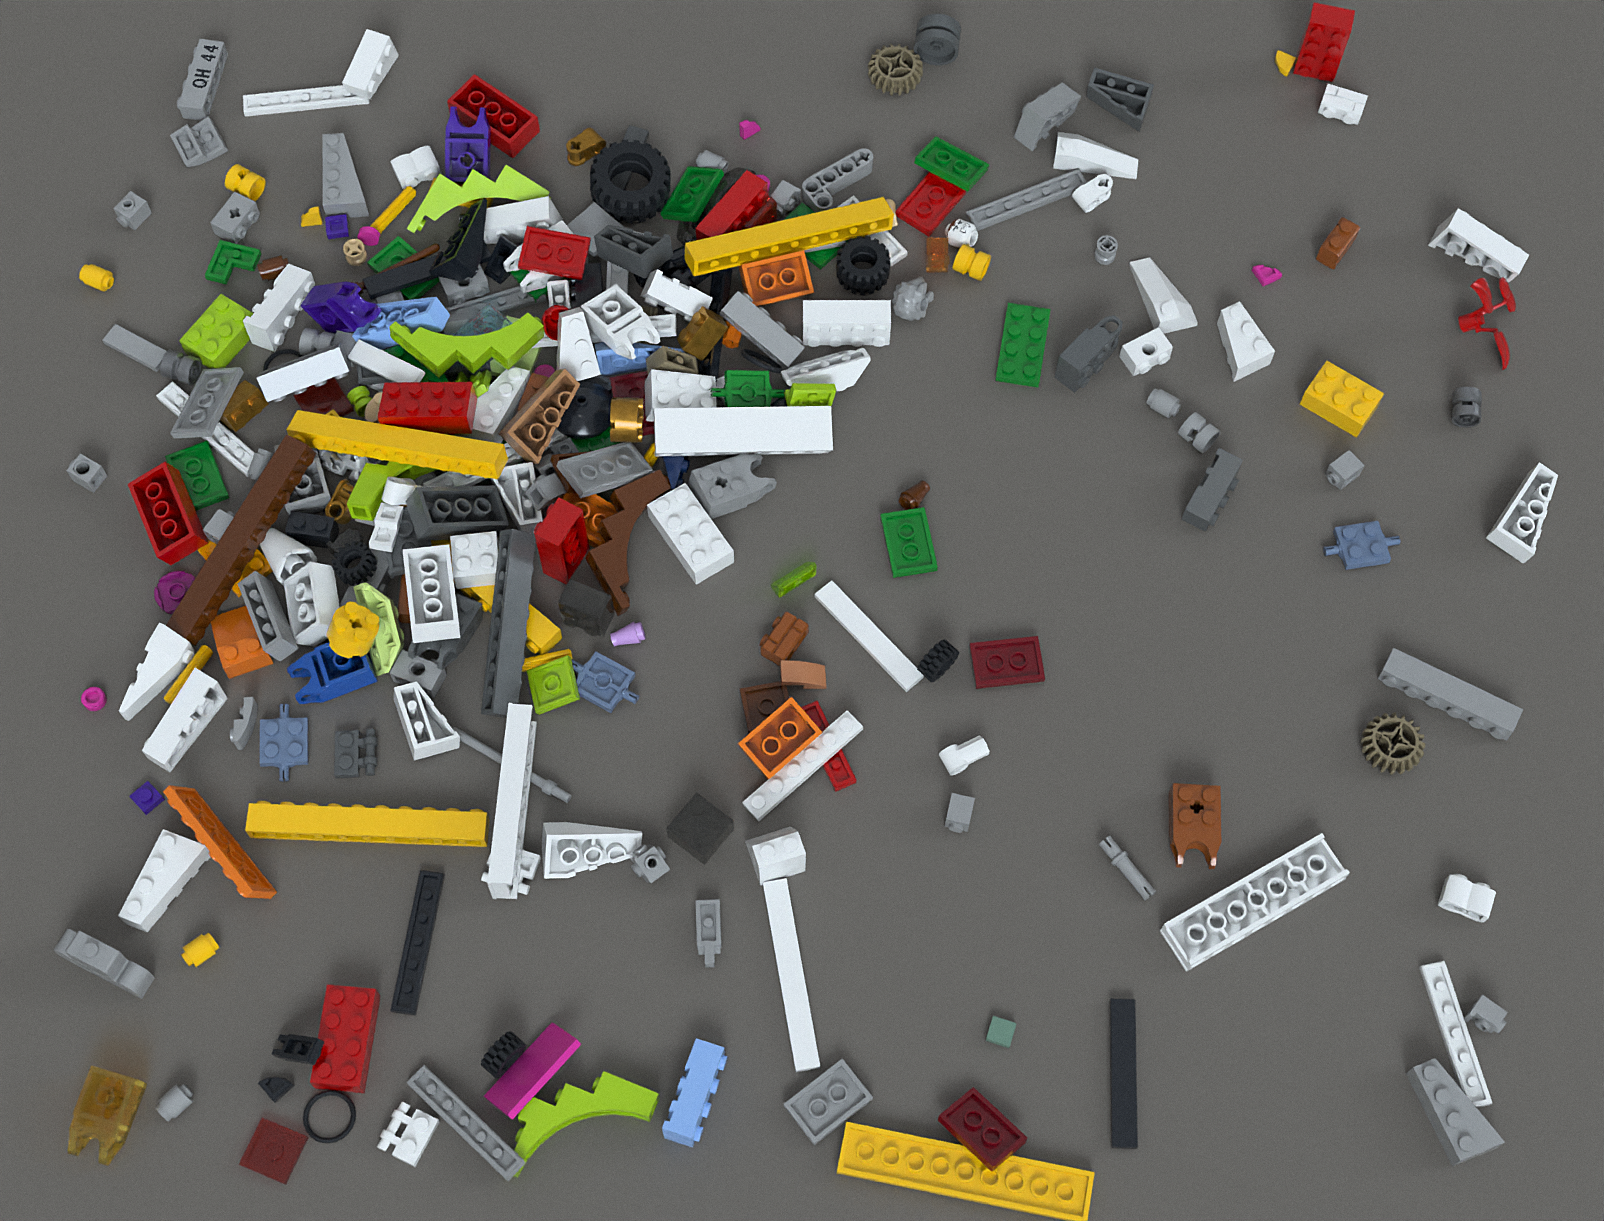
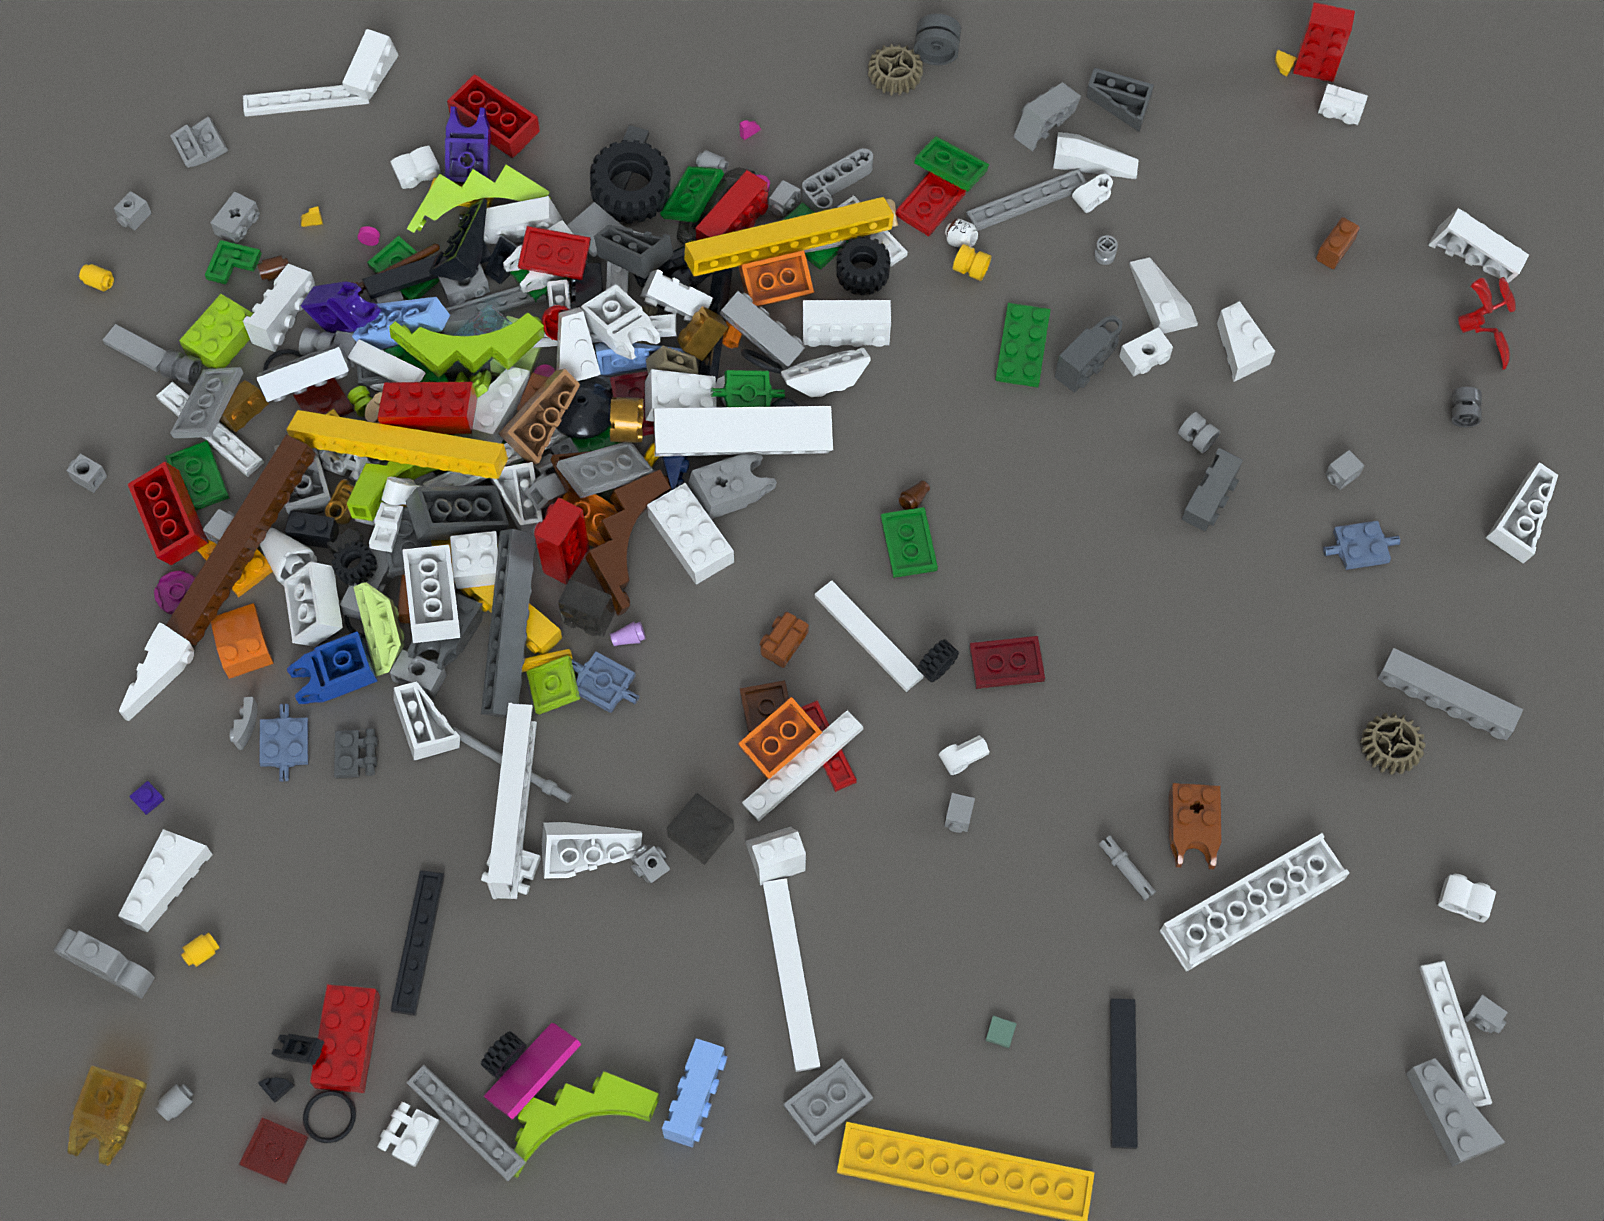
dark pink tile [81,687,107,711] -> none
white wedge [142,668,228,772] -> none
orange plate [163,785,277,899] -> none
yellow axle [164,645,213,705] -> none
light grey brick [177,39,228,121] -> none
yellow wheel [225,164,266,201] -> none
light grey brick [238,571,298,661] -> none
yellow brick [245,801,490,847] -> none
light grey brick [248,448,274,480] -> none
light grey wedge [322,133,369,218] -> none
dark purple plate [325,214,349,239] -> none
yellow brick [326,601,379,658] -> none
tan wheel [343,239,367,266] -> none
yellow axle [370,186,416,234] -> none
pearl gold piece [566,127,606,166] -> none
light grey hinge [696,899,722,968] -> none
clear red plate [741,196,777,230] -> none
clear neon green slope [771,562,816,598] -> none
nougat slope [780,660,826,689] -> none
lime bracket [784,383,836,407] -> none
light grey animal [892,276,934,321] -> none
clear orange brick [925,238,950,273] -> none
dark red plate [938,1087,1028,1172] -> none
light grey brick [1147,388,1181,418] -> none
dark pink tile [1252,265,1282,287] -> none
yellow brick [1300,361,1384,438] -> none

